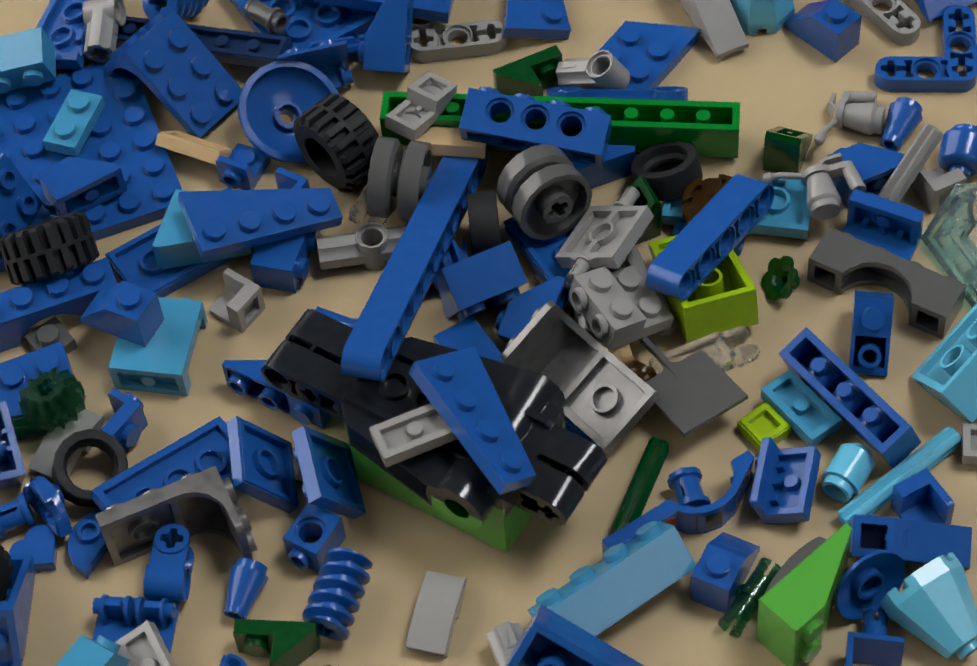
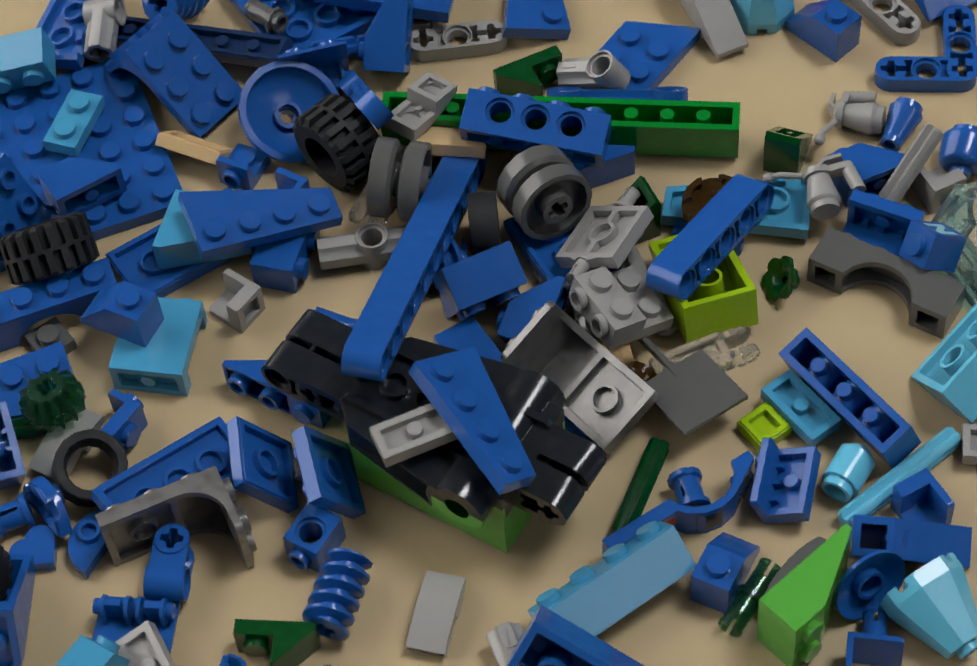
blue cone [223,558,268,619] -> none
black tyre [630,141,703,201] -> none
blue slope [849,290,894,376] -> none
none -> blue piece [337,69,394,130]
none -> blue brick [898,220,967,272]

